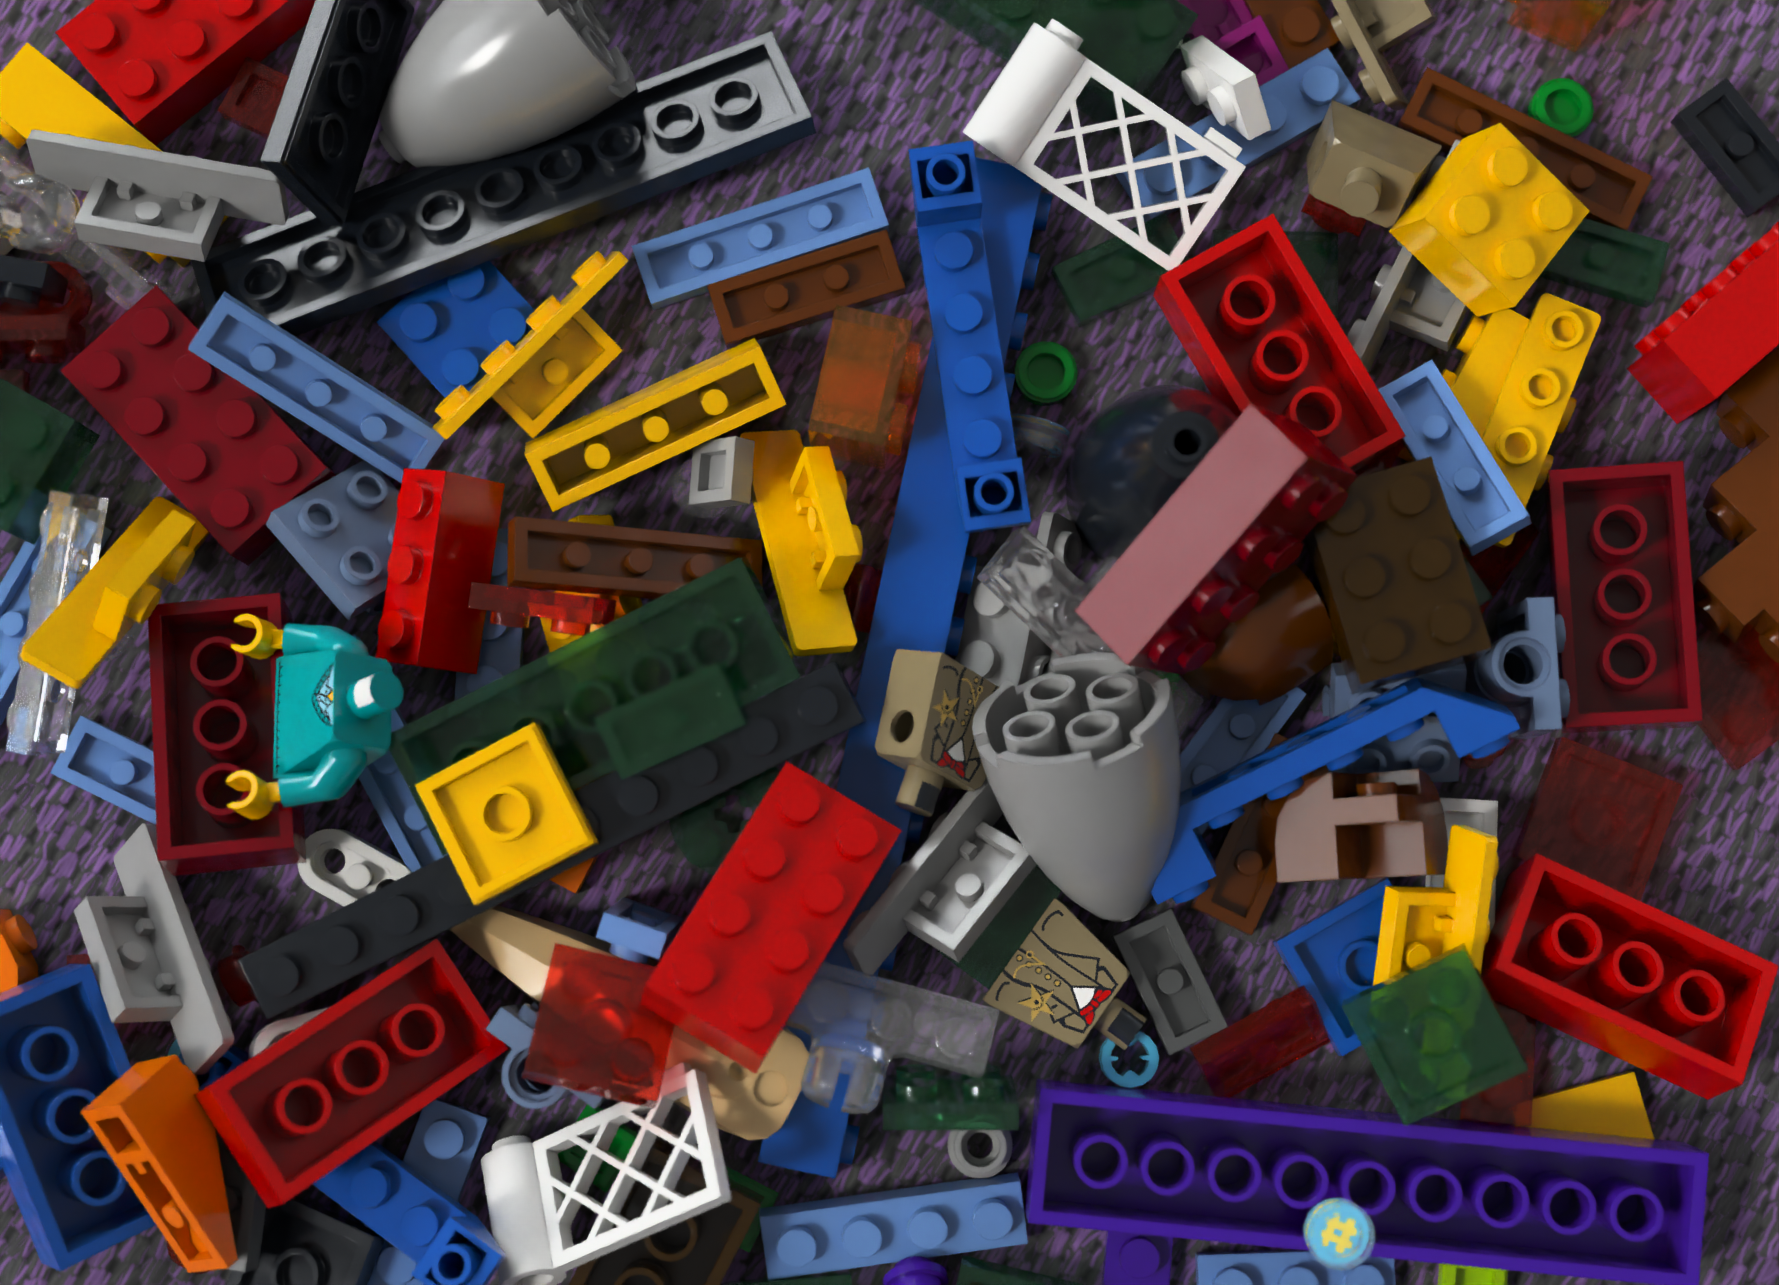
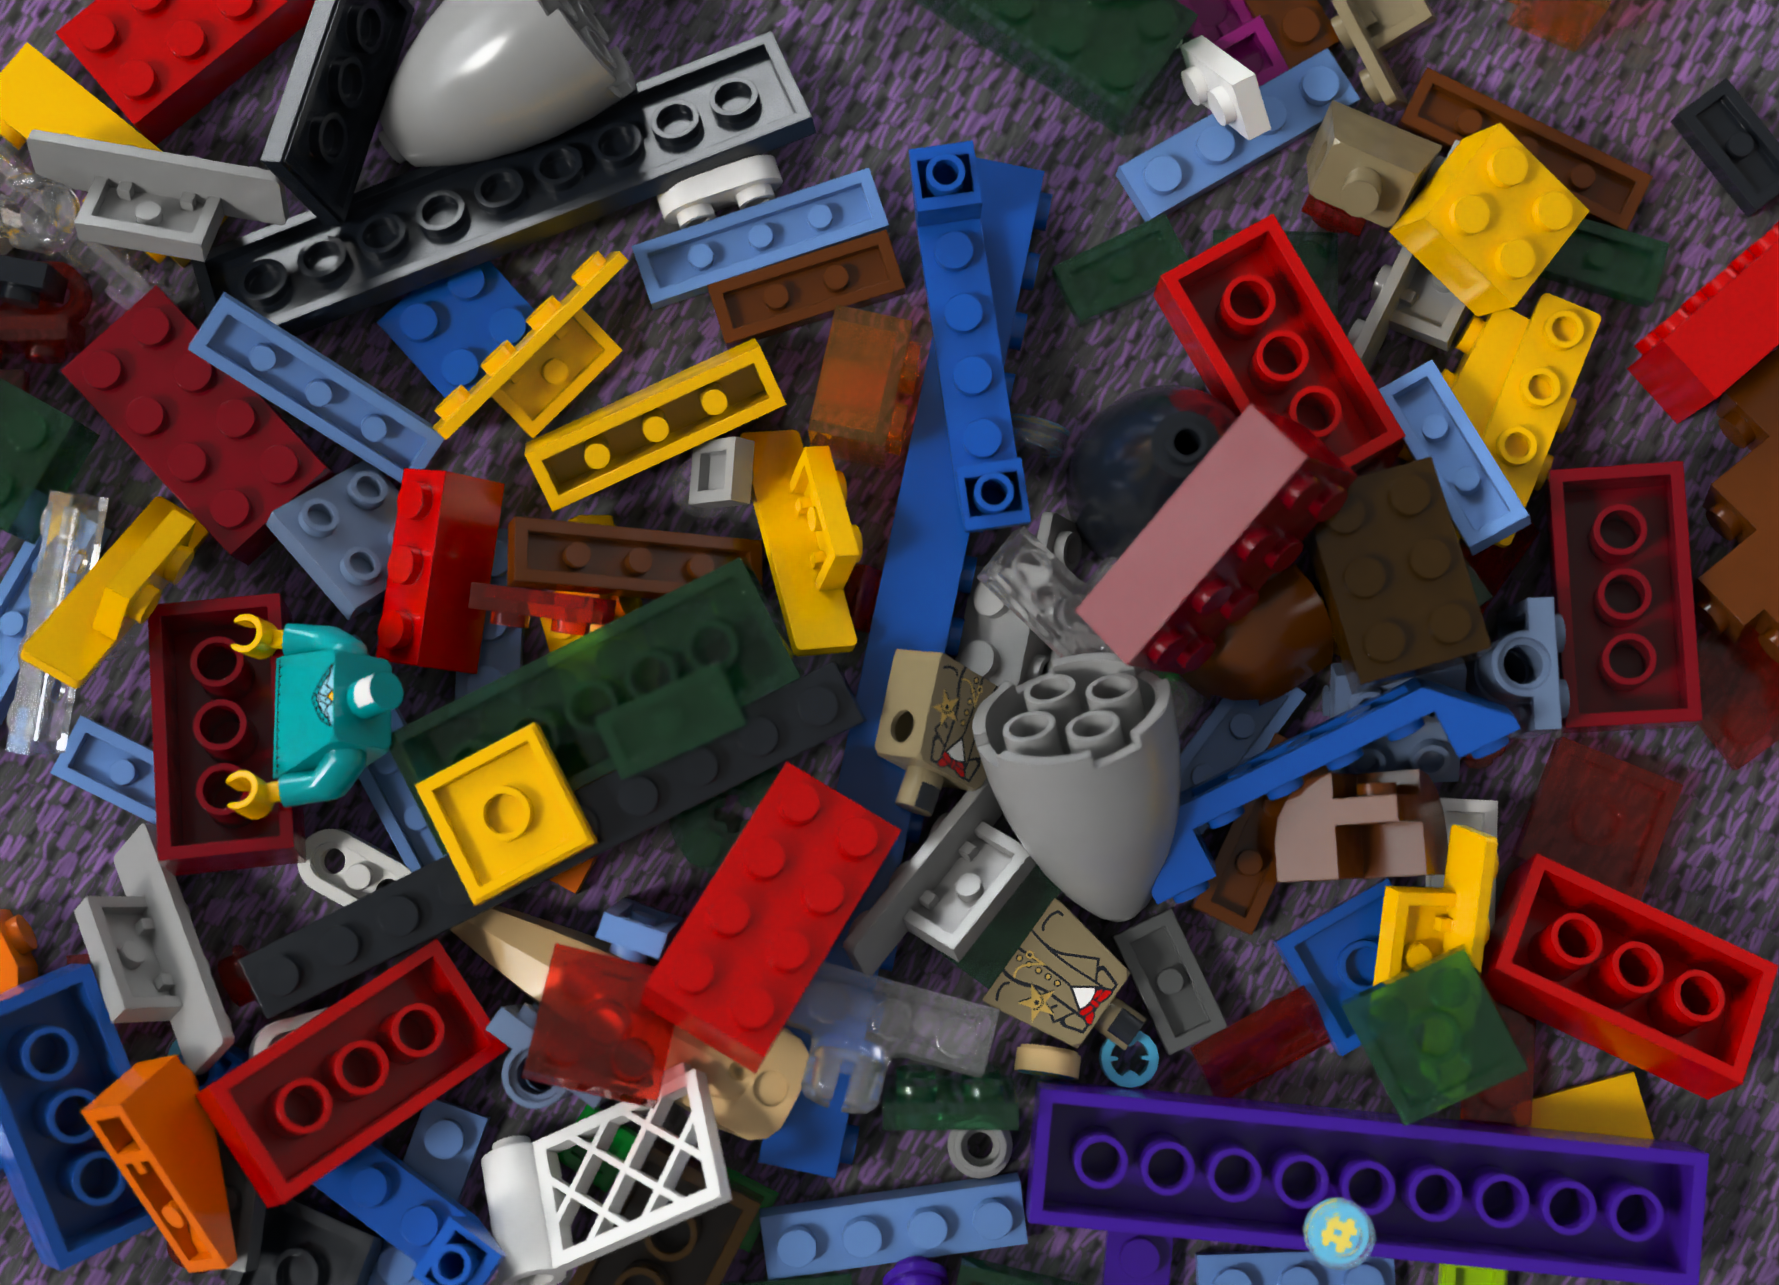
clear red plate [218,56,289,139] -> none
white piece [963,19,1246,271] -> none
green tile [1014,341,1077,406] -> none
green tile [1528,78,1594,138] -> none
none -> white plate [657,155,783,229]
none -> tan tile [1014,1044,1081,1080]

